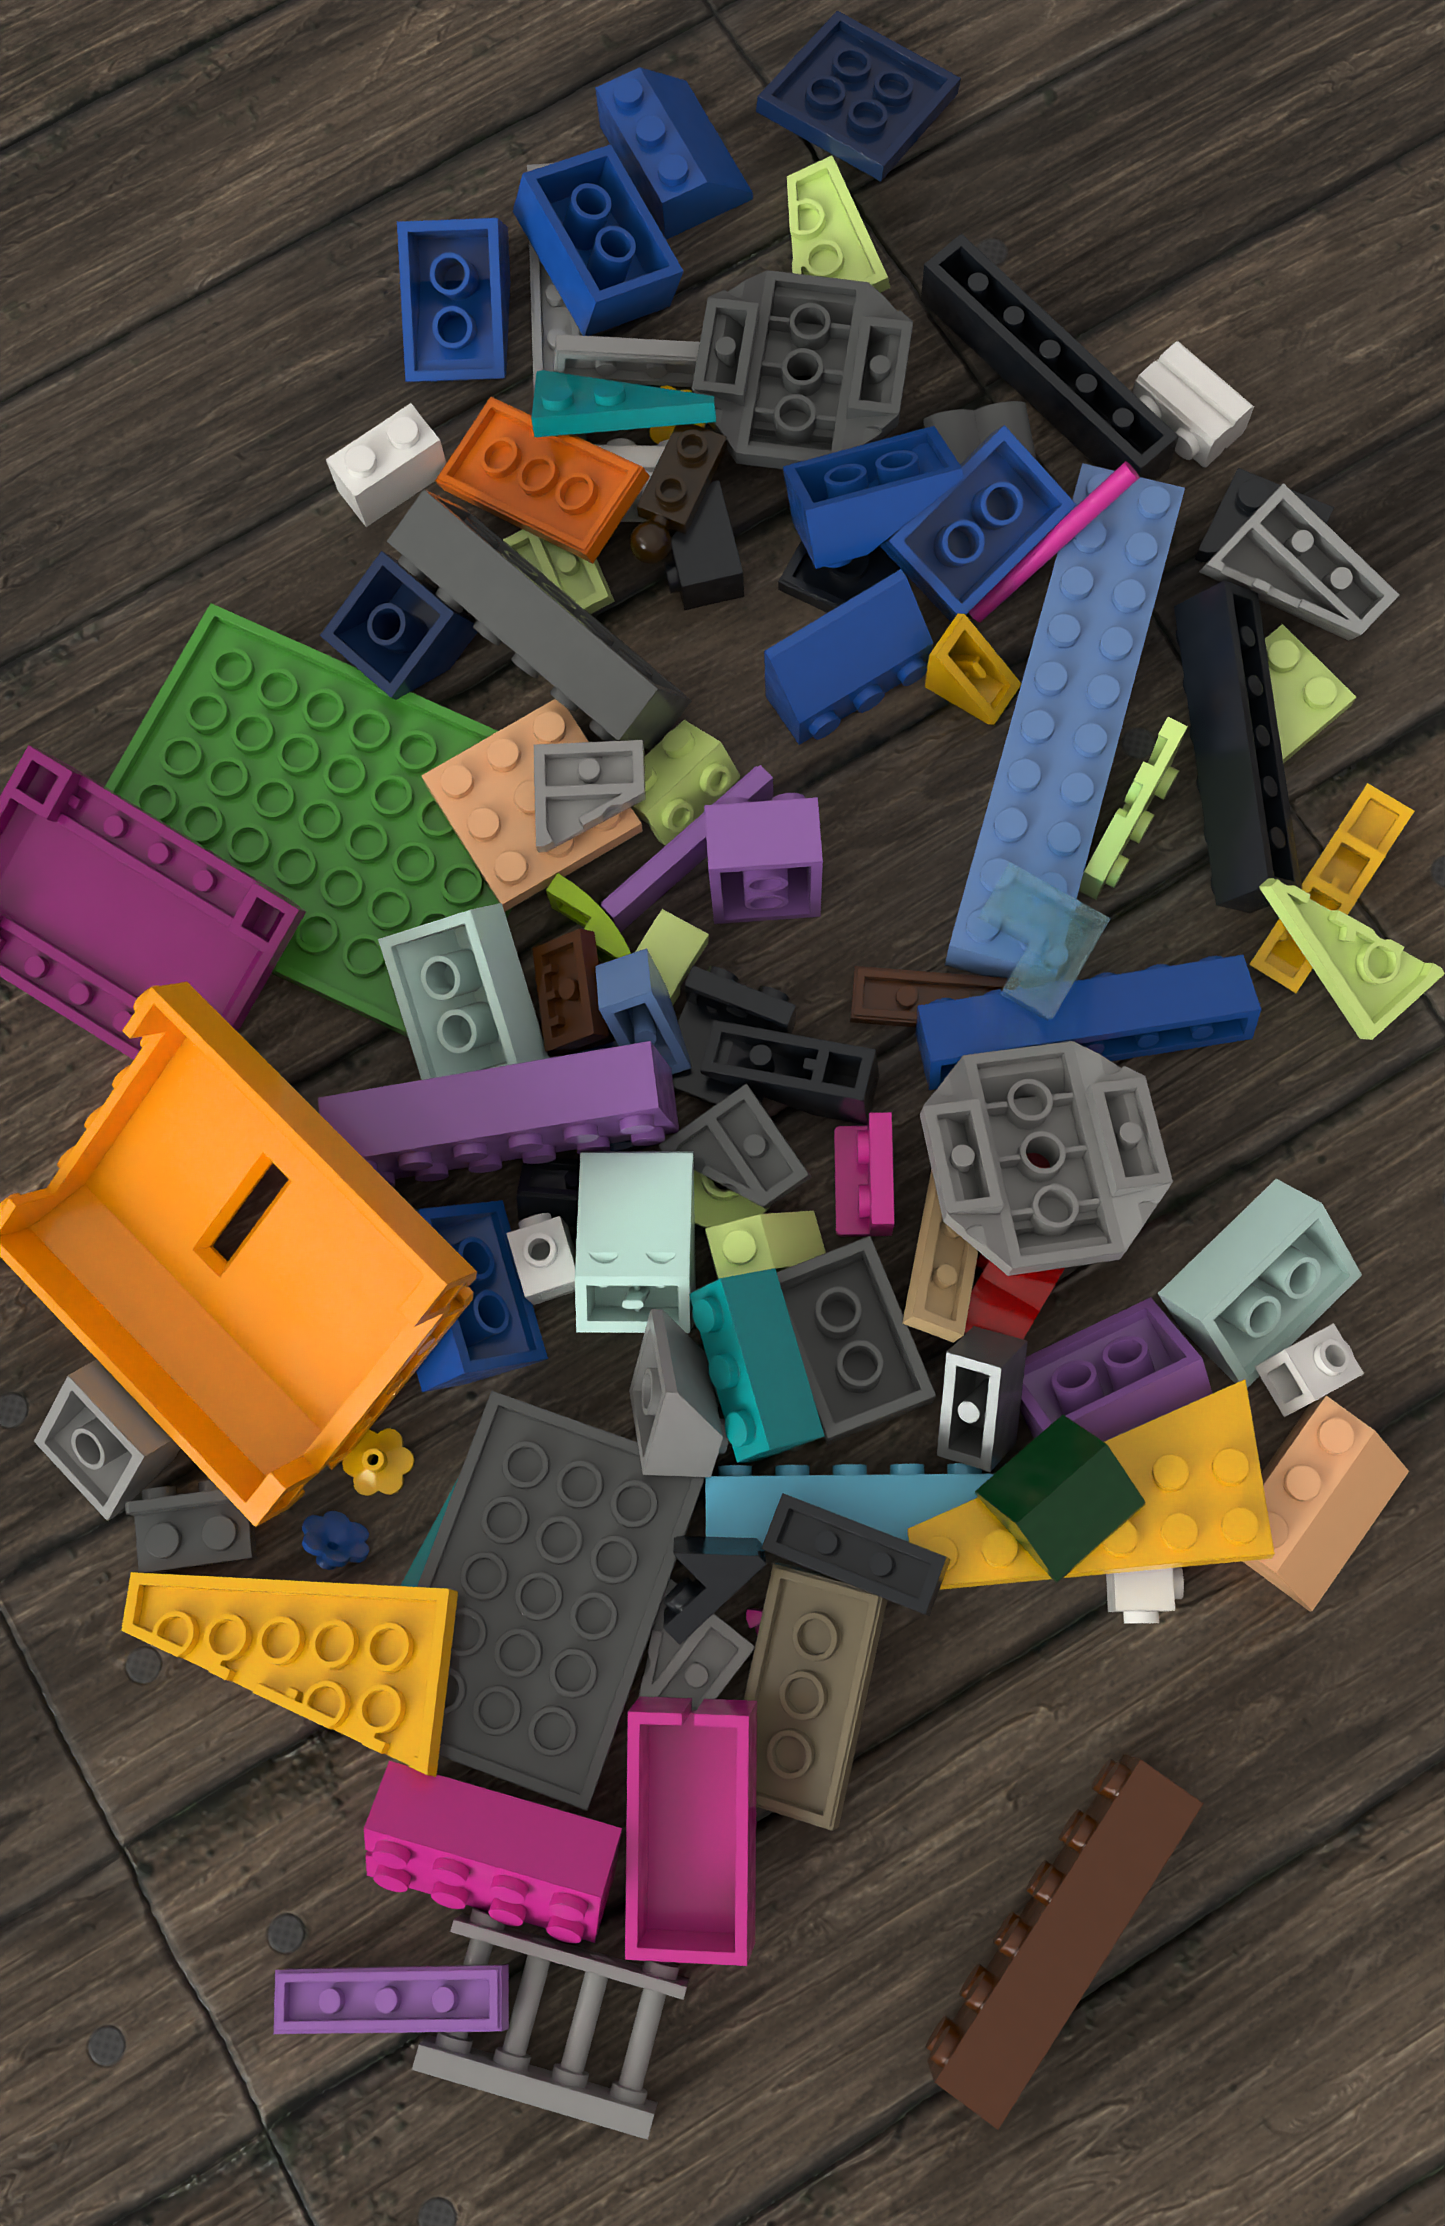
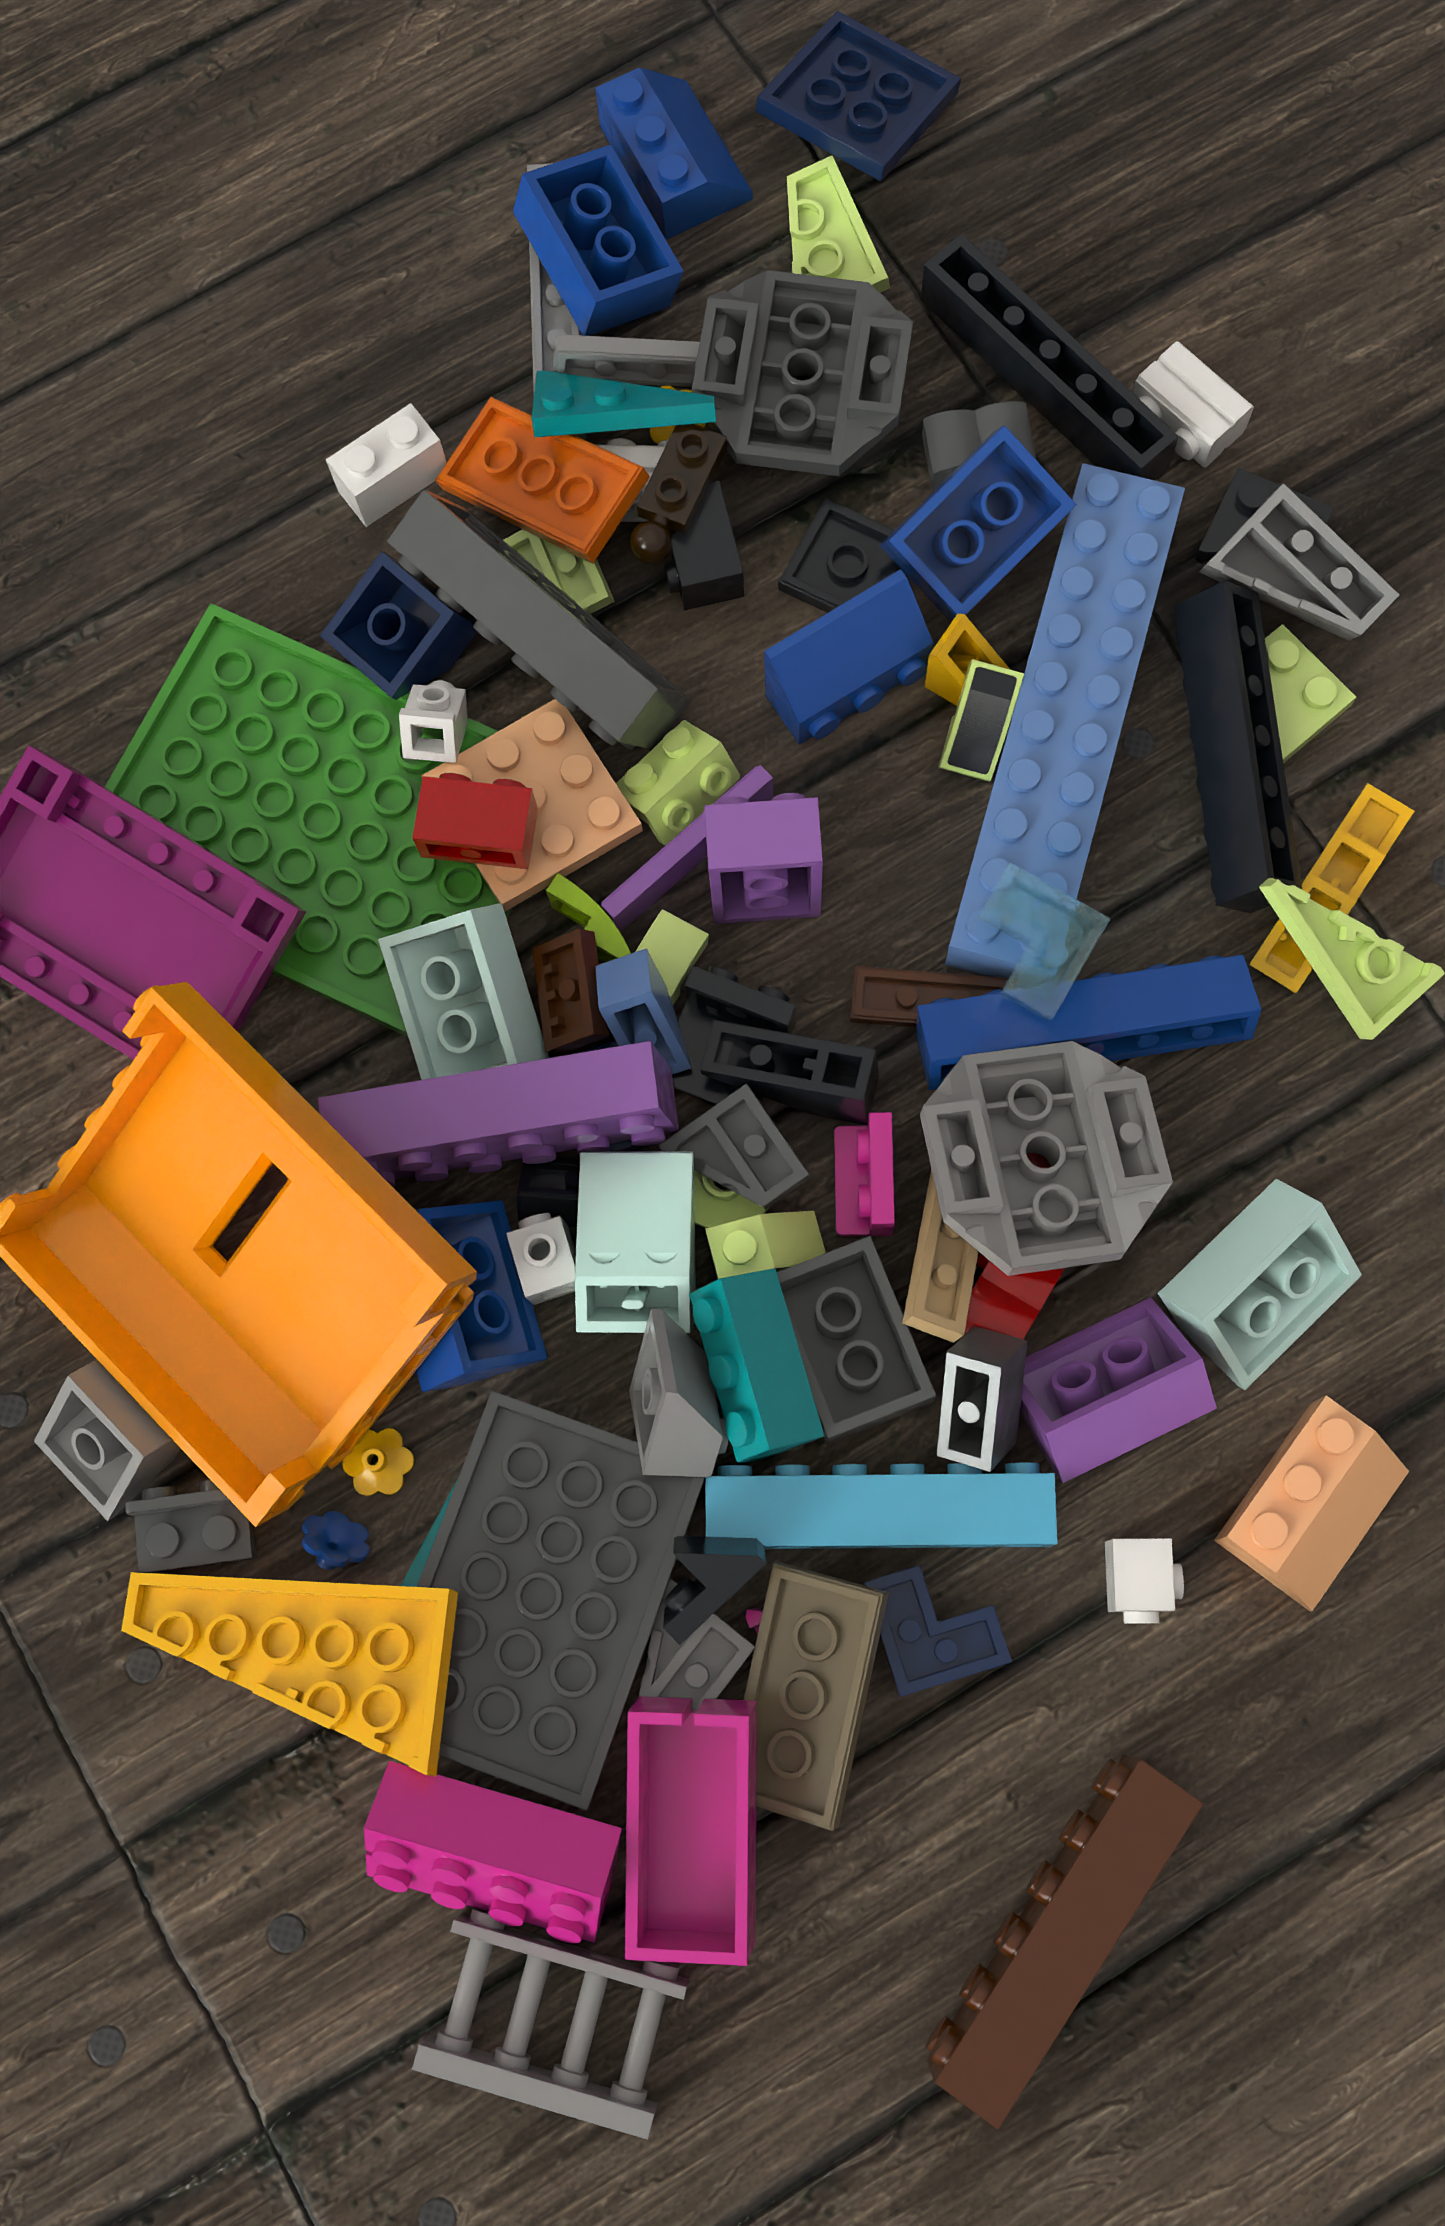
medium lavender tile [274,1964,509,2034] -> none
blue slope [397,218,510,382] -> none
light grey wing [534,740,646,852] -> none
black plate [761,1493,951,1616] -> none
blue slope [783,426,964,569] -> none
yellow wing [908,1379,1275,1590] -> none
dark pink bar [969,461,1140,623] -> none
dark green slope [975,1414,1146,1584] -> none
yellowish green wing [1079,717,1188,900] -> none
white brick [1255,1323,1364,1417] -> none
none -> white brick [399,680,468,763]
none -> red brick [412,773,538,869]
none -> dark blue plate [864,1565,1012,1697]
none -> slope [938,659,1024,782]

